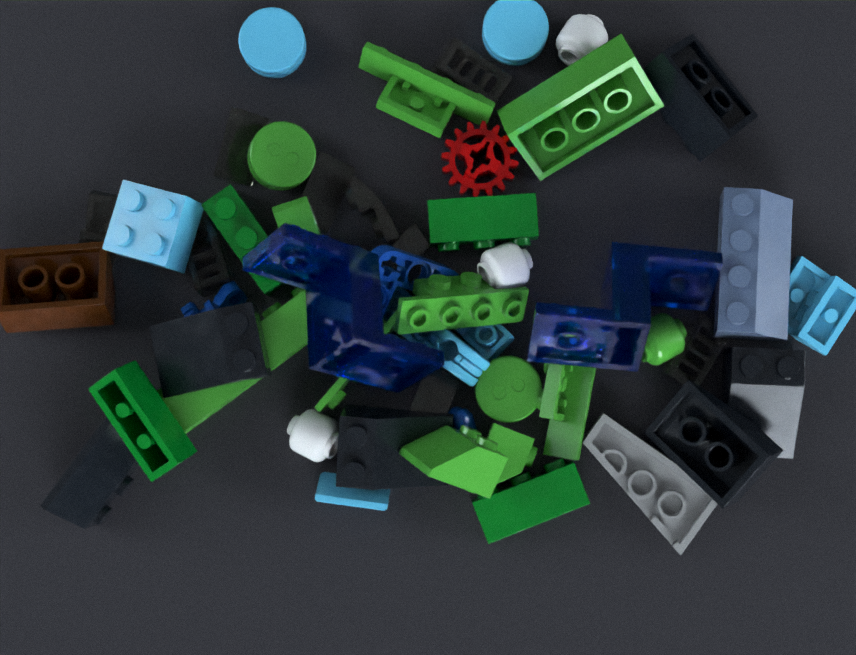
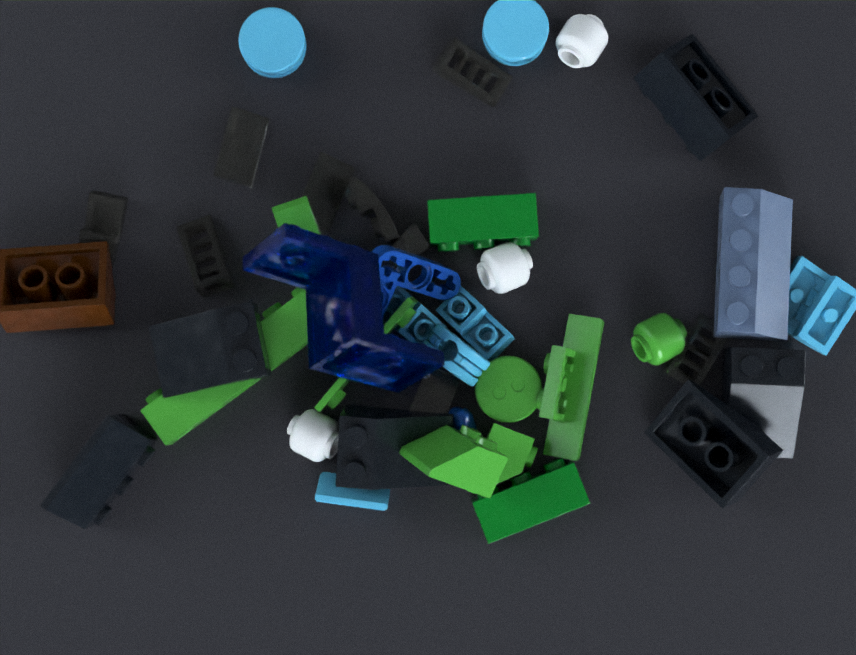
green brick [88,360,198,482] -> none
medium azure brick [102,180,204,274] -> none
blue piece [180,281,247,317] -> none
green brick [201,184,296,297] -> none
bright green head [247,121,316,191] -> none
bright green bracket [358,42,496,138] -> none
bright green bracket [394,272,529,334] -> none
red gear [441,121,519,197] -> none
bright green slope [497,33,664,181] -> none
clear blue bracket [527,242,723,372] -> none
light grey wing [583,412,717,555] -> none

